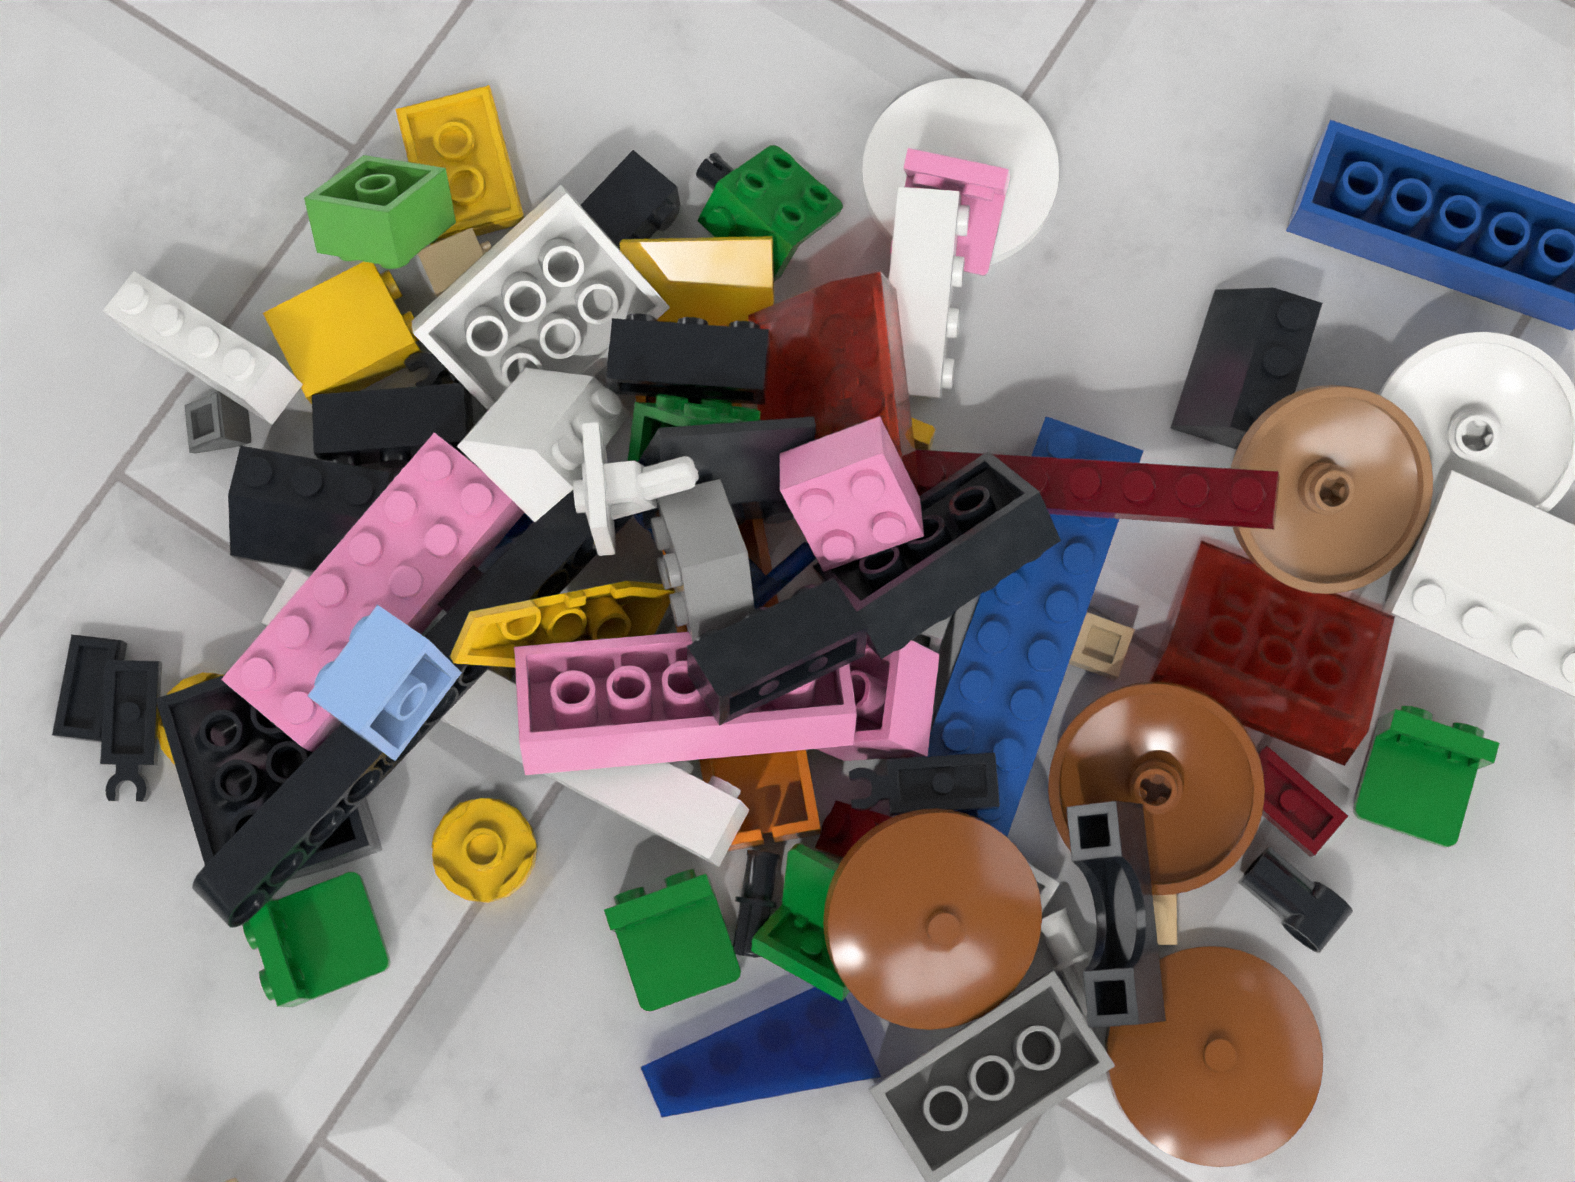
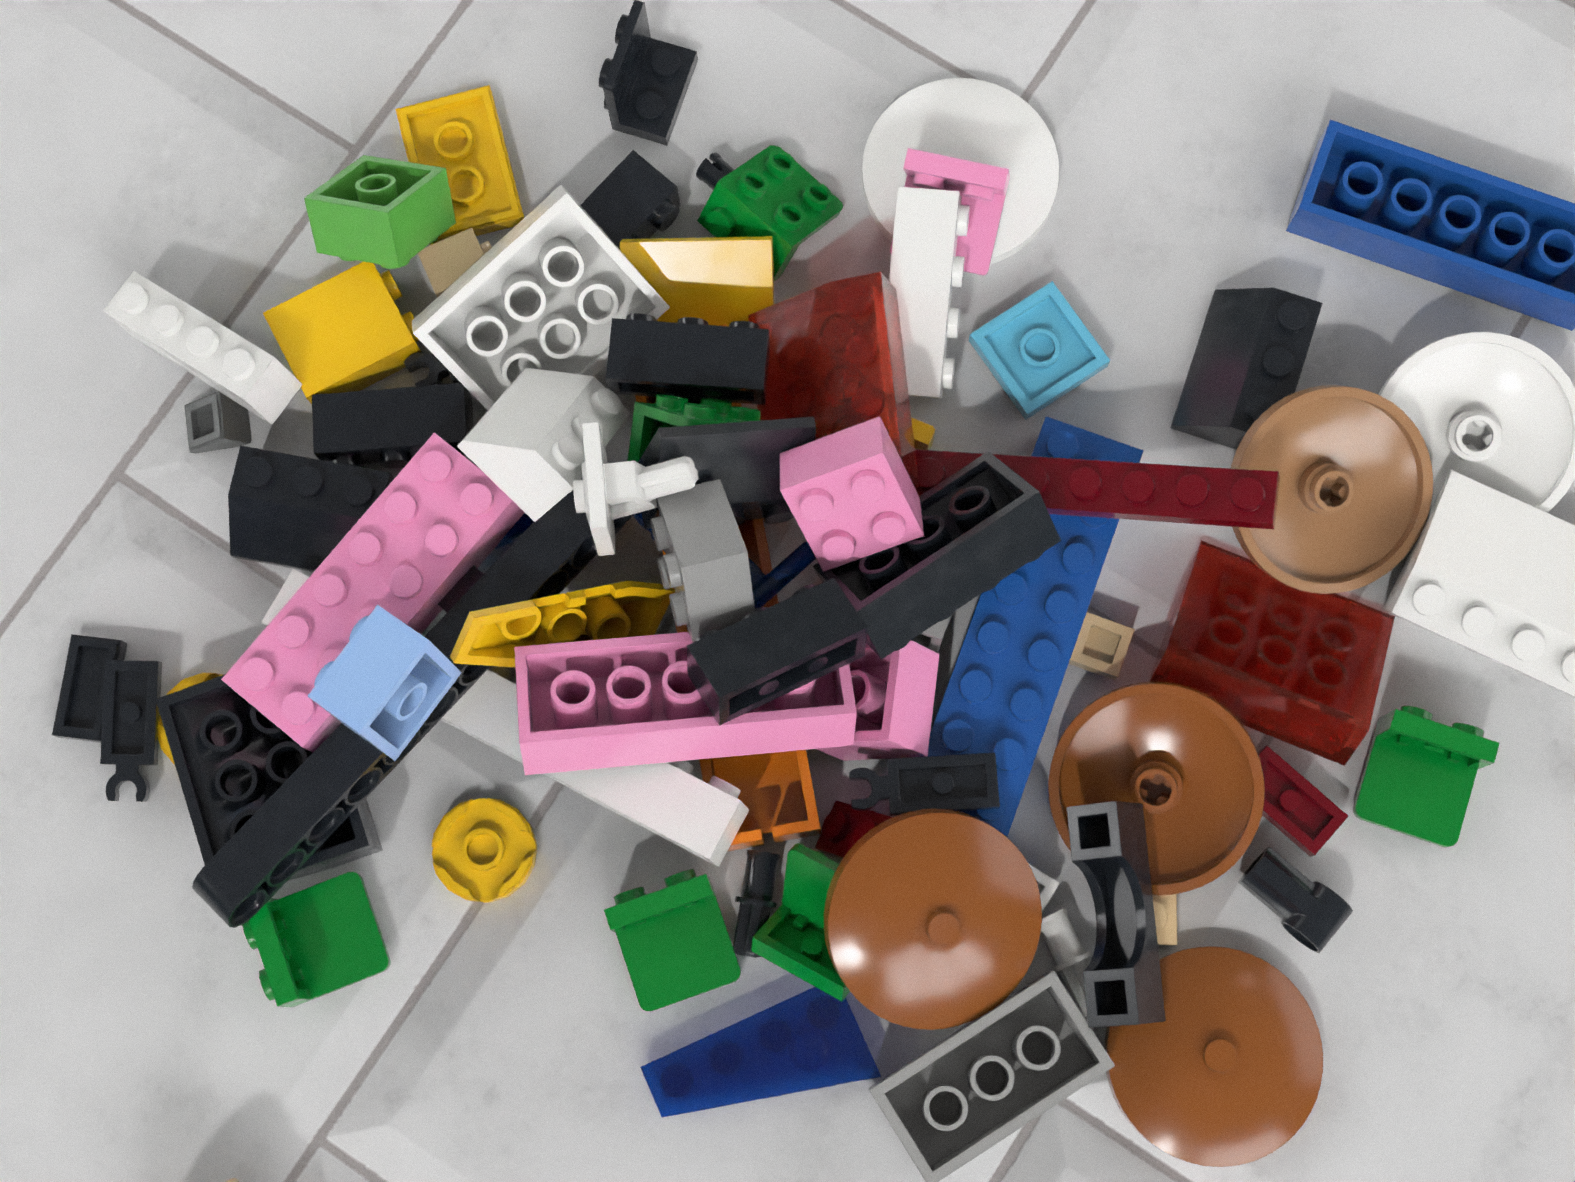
none -> black bracket [599,0,698,146]
none -> medium azure plate [968,281,1110,420]

